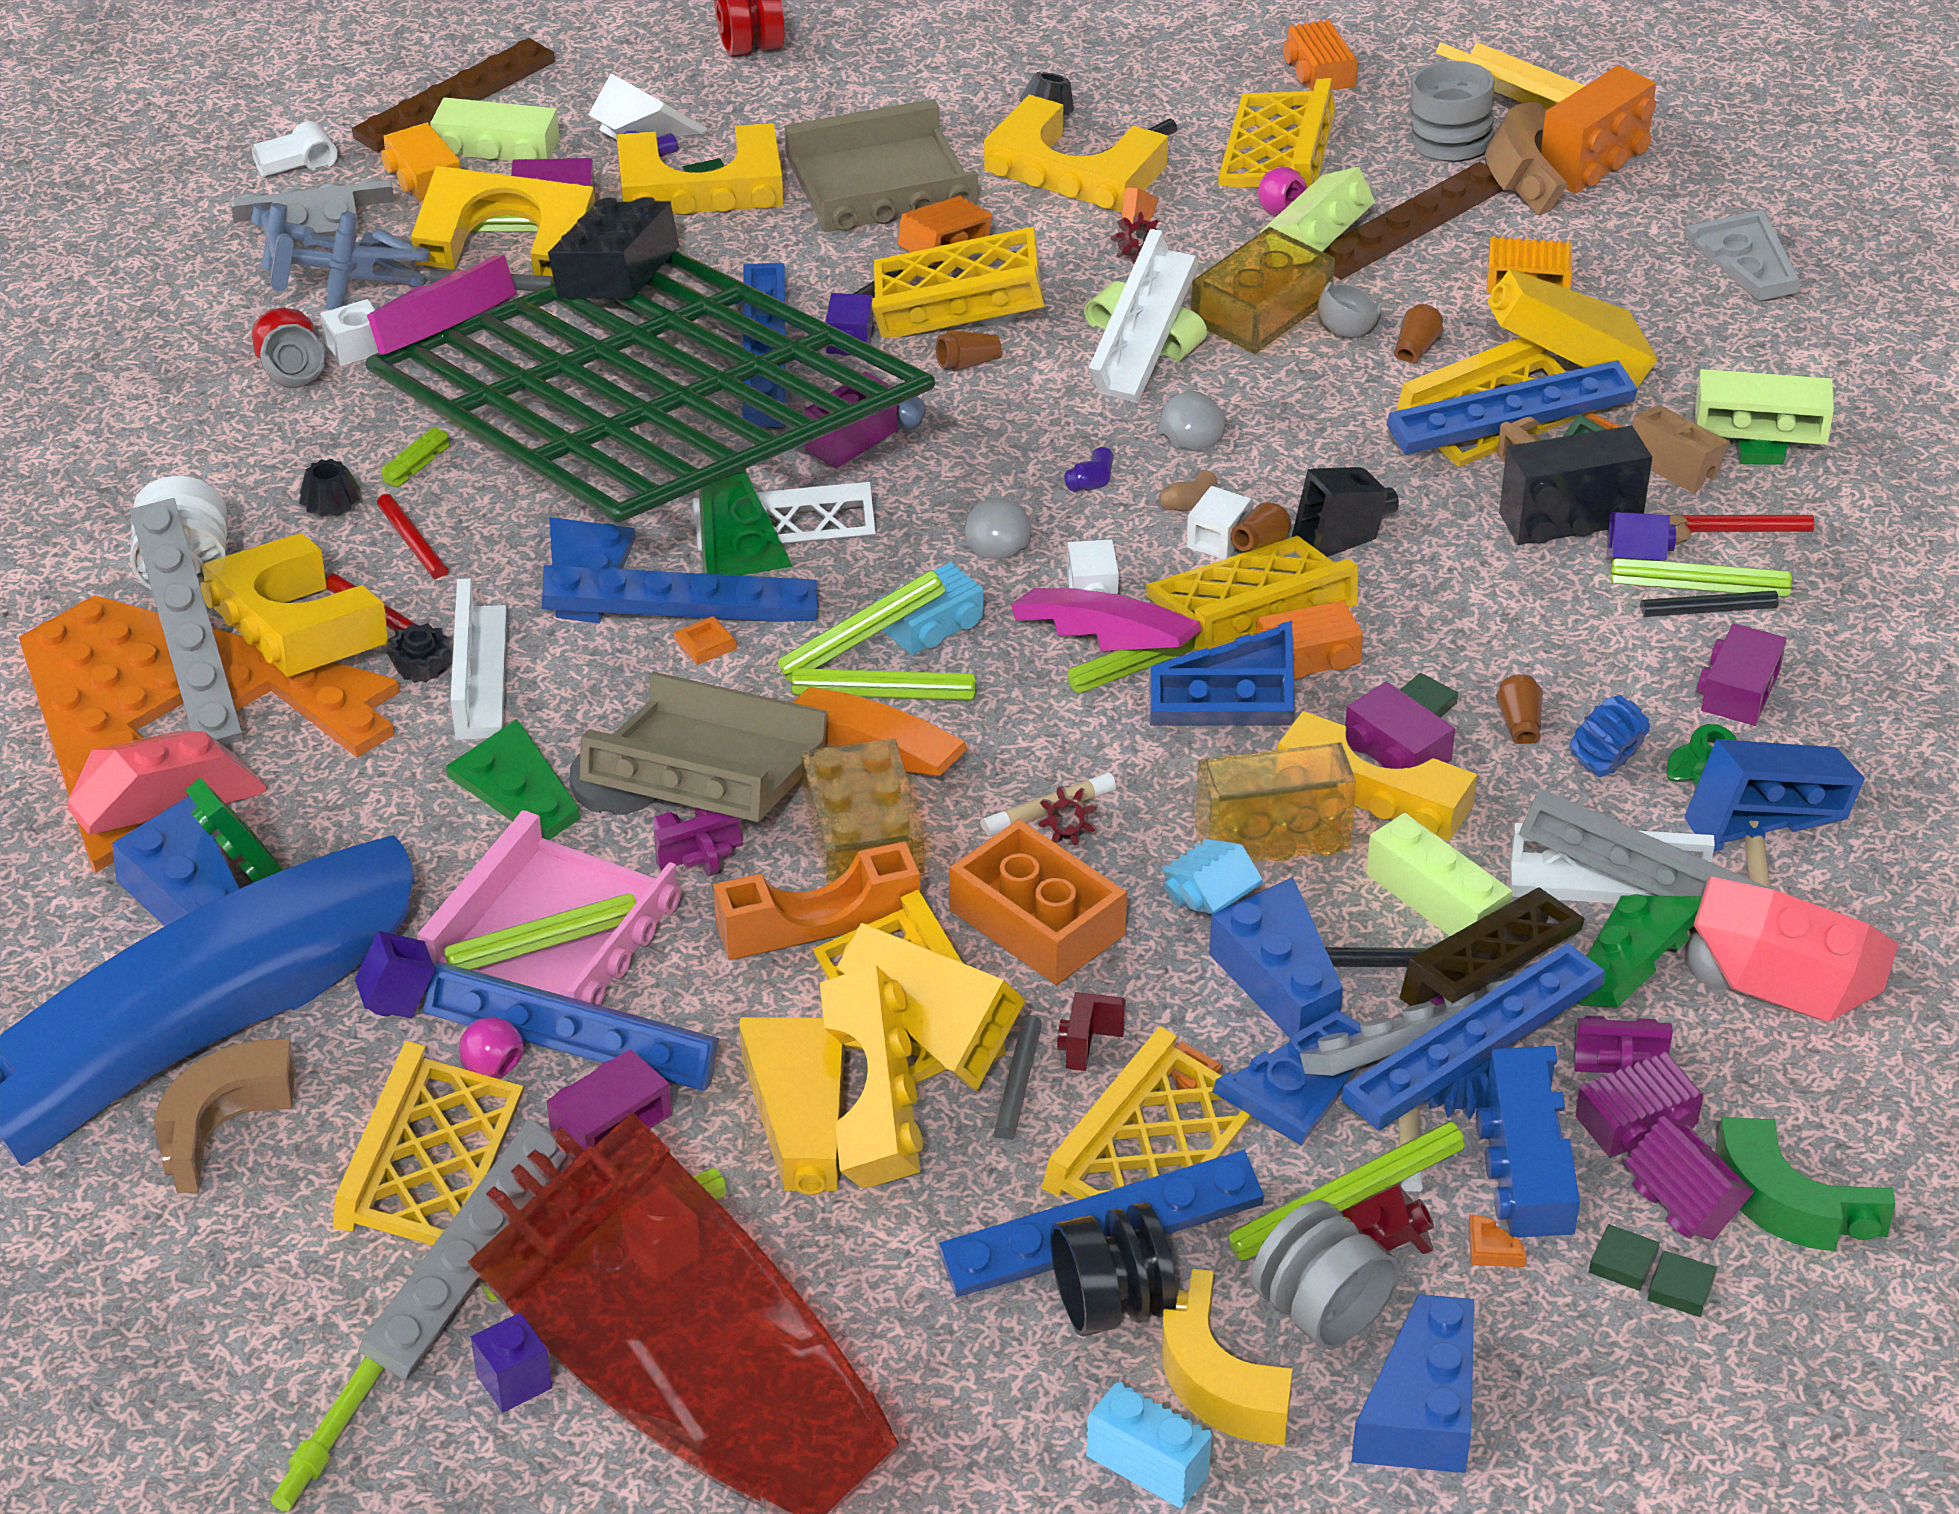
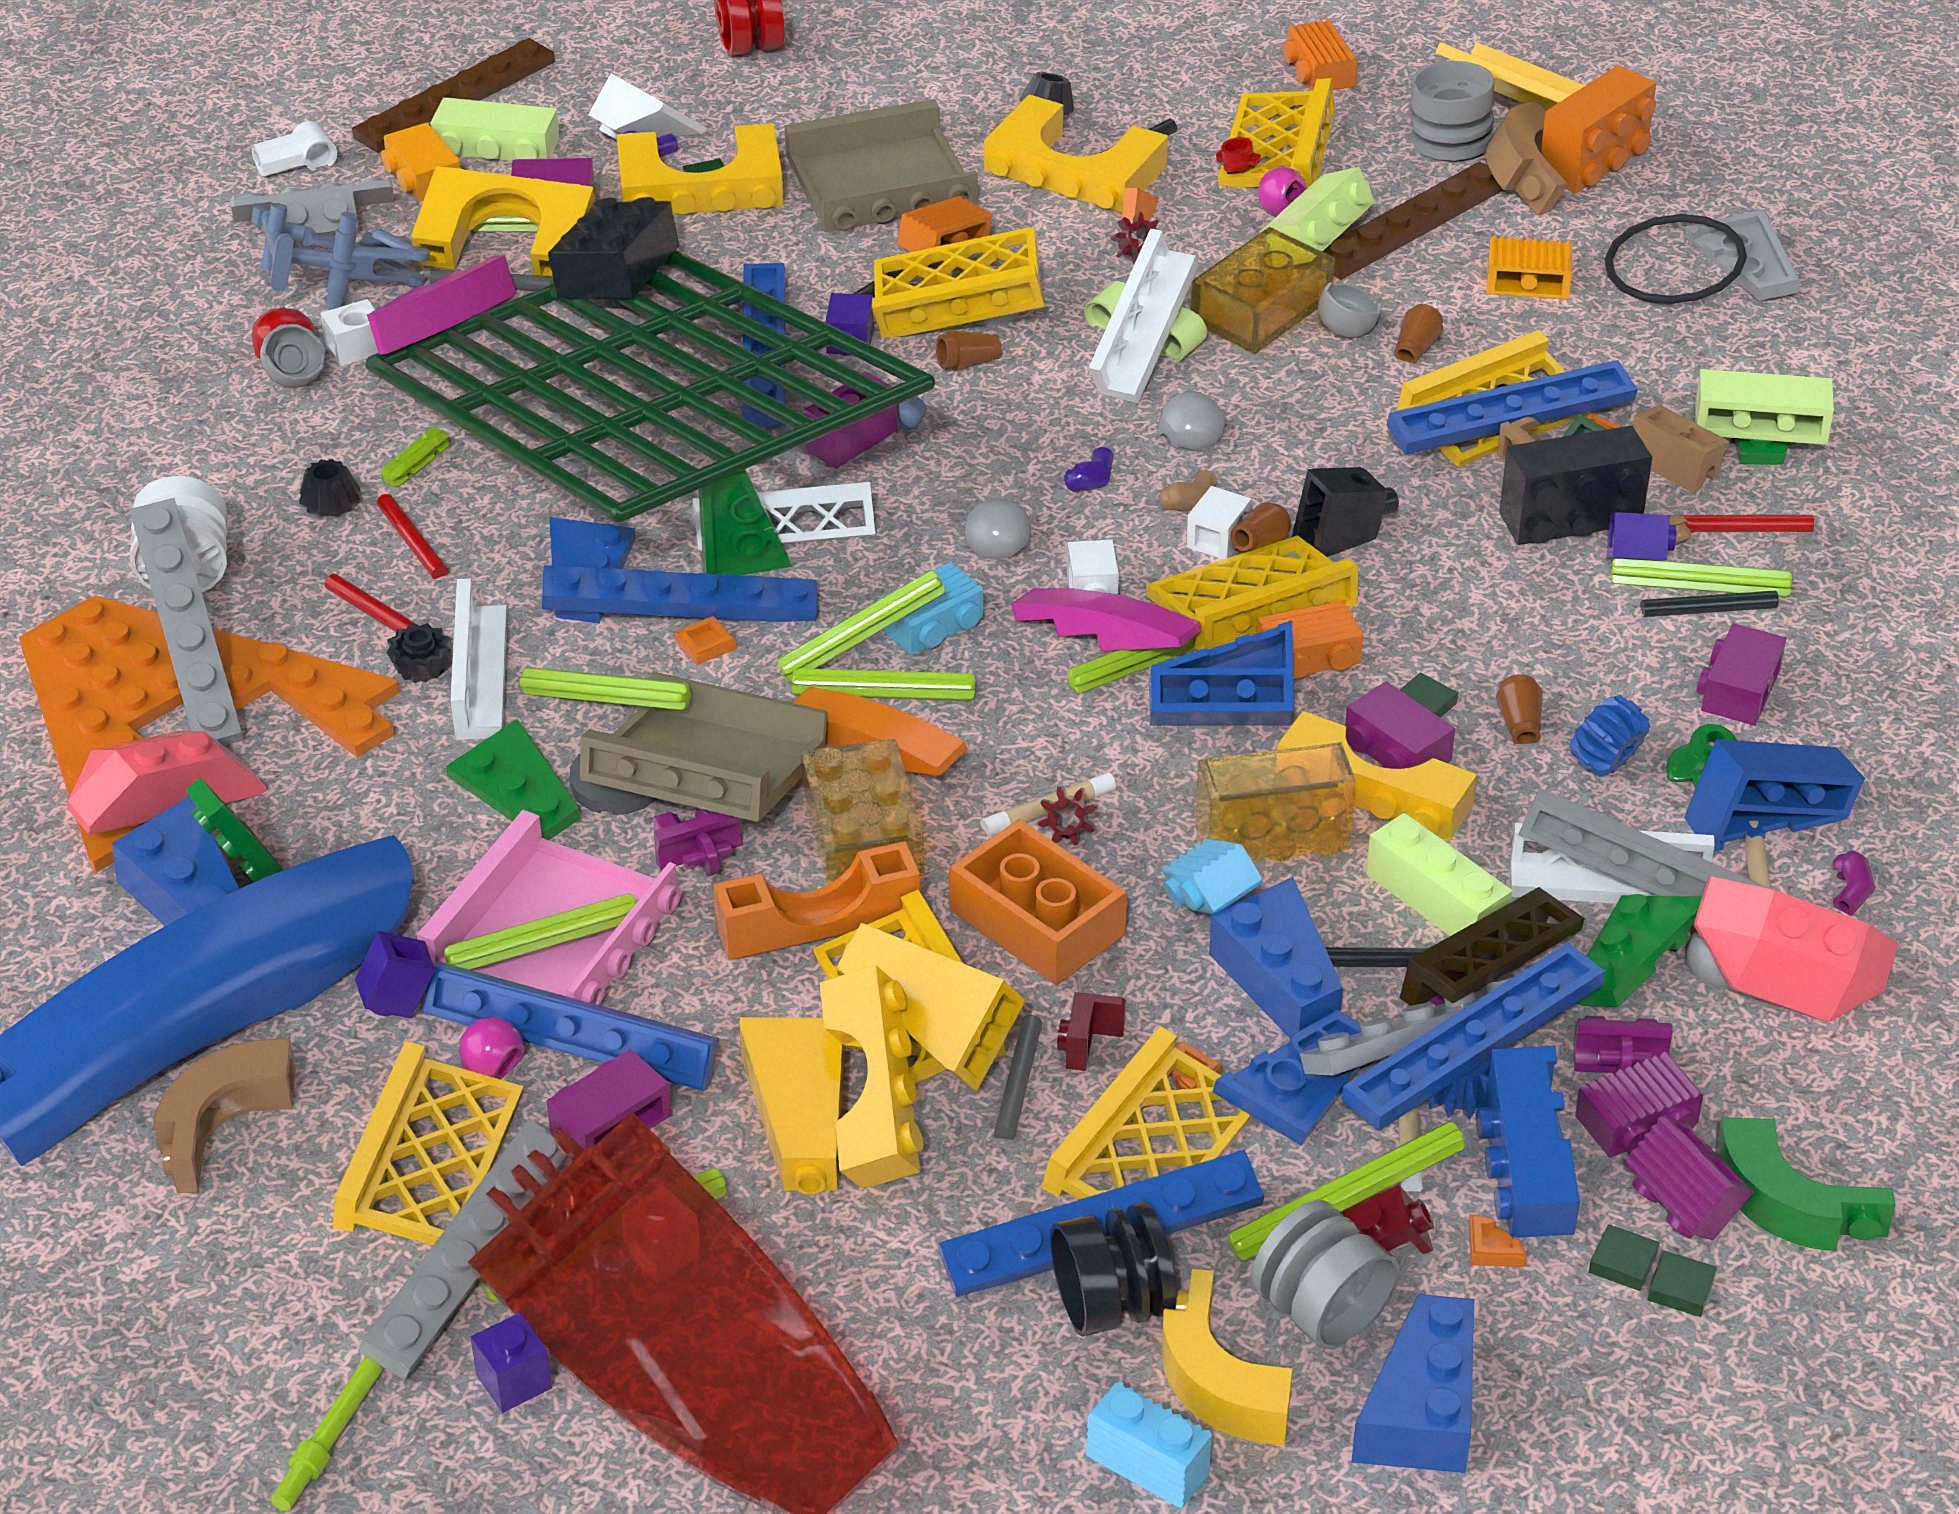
yellow arch [200,532,388,677] -> none
yellow slope [1487,268,1658,388] -> none
none -> lime axle [519,667,692,710]
none -> red plate [1216,137,1261,172]
none -> black piece [1604,214,1747,304]
none -> magenta arm [1833,851,1875,916]

